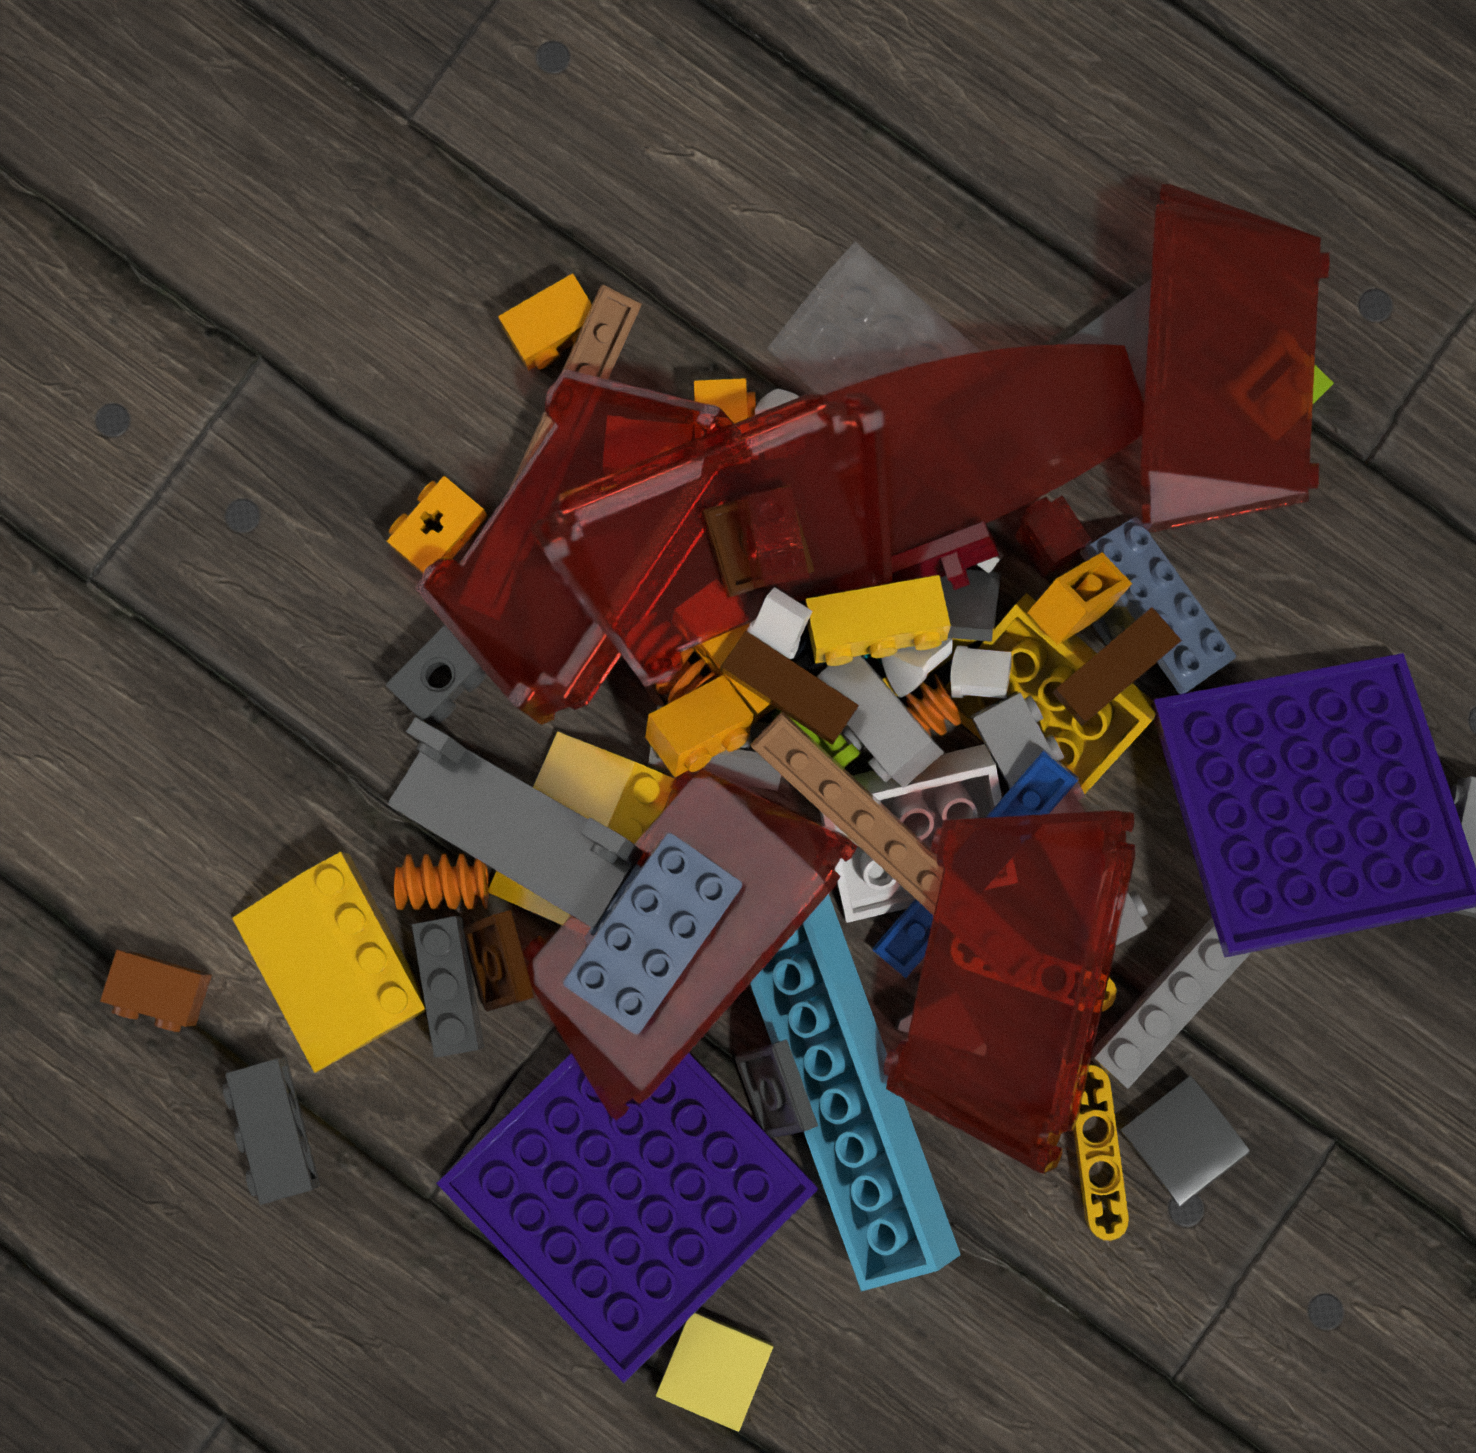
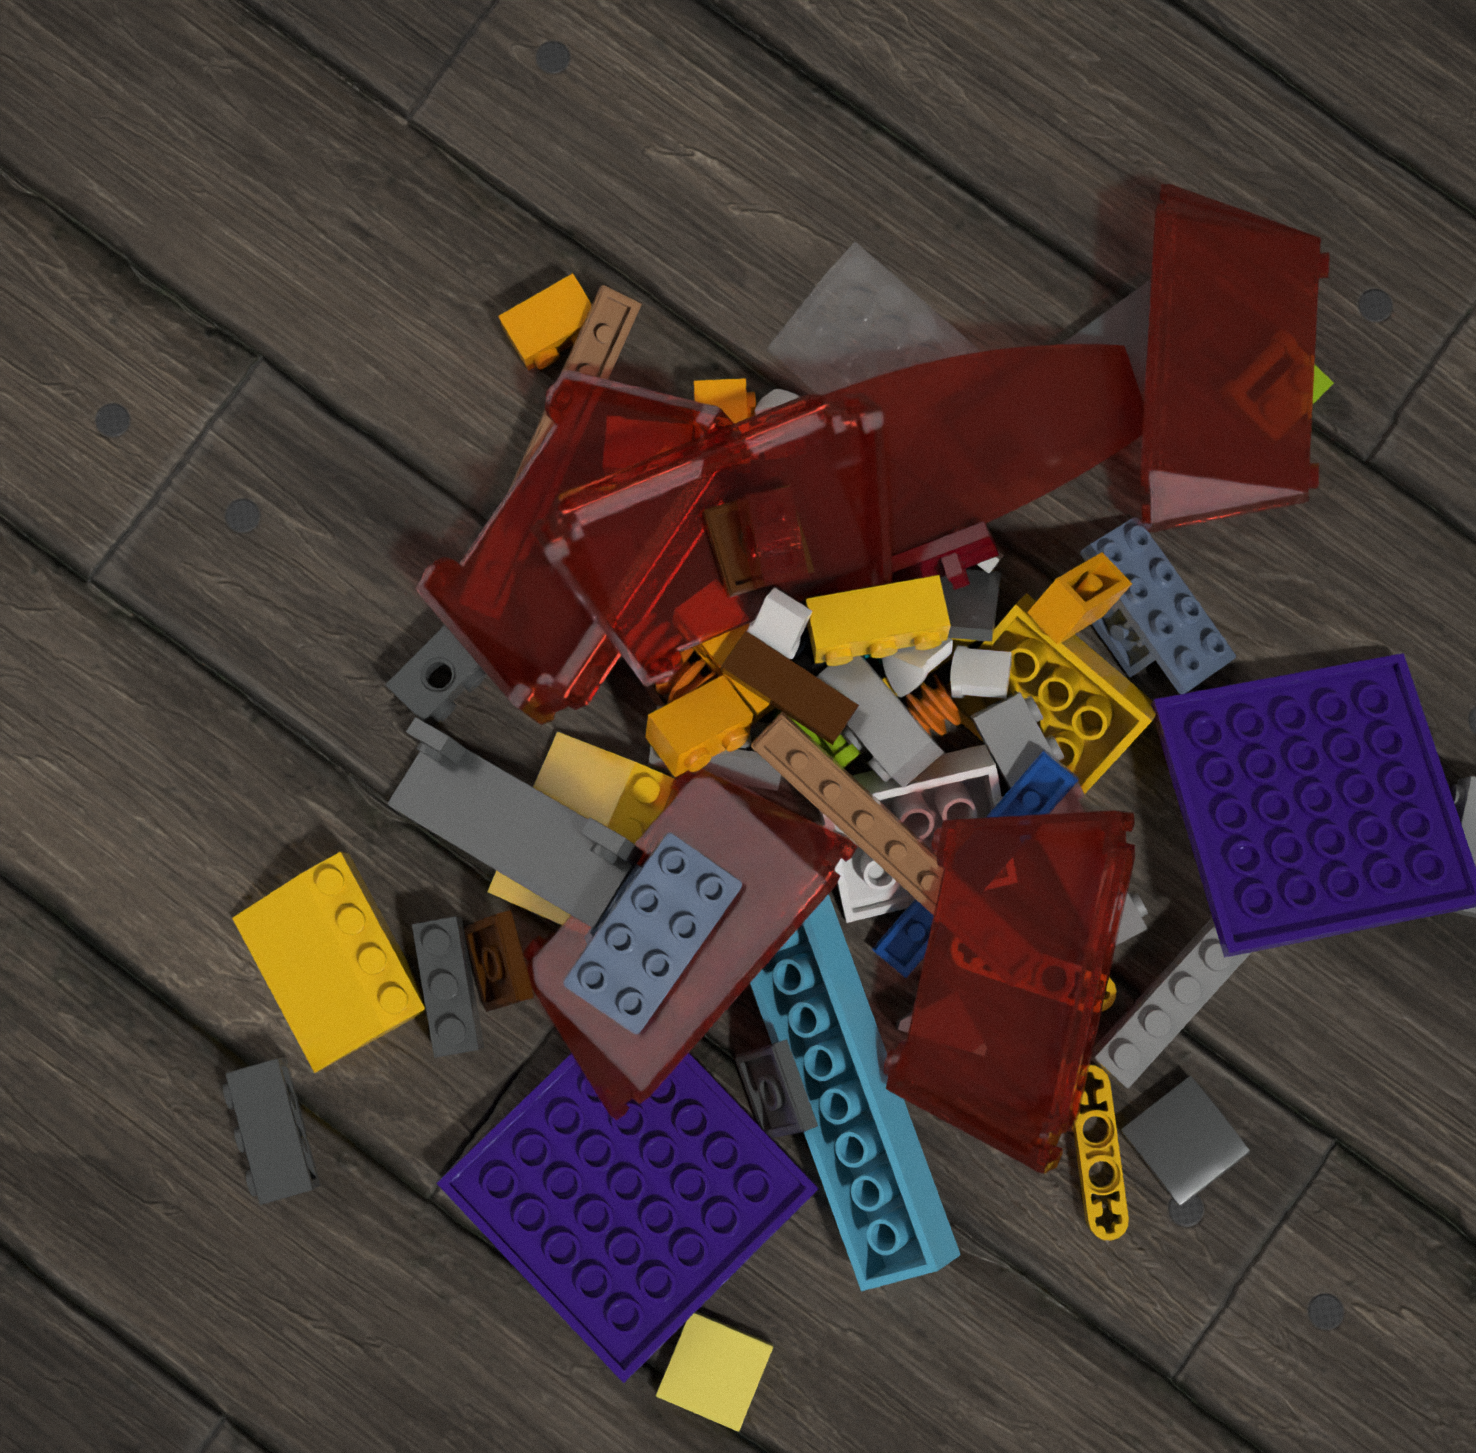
dark orange brick [100,950,212,1032] -> none
light orange brick [387,476,488,582] -> none
orange piece [394,854,489,910] -> none
clear red brick [1014,495,1092,578] -> none
reddish brown tile [1052,607,1182,726] -> none

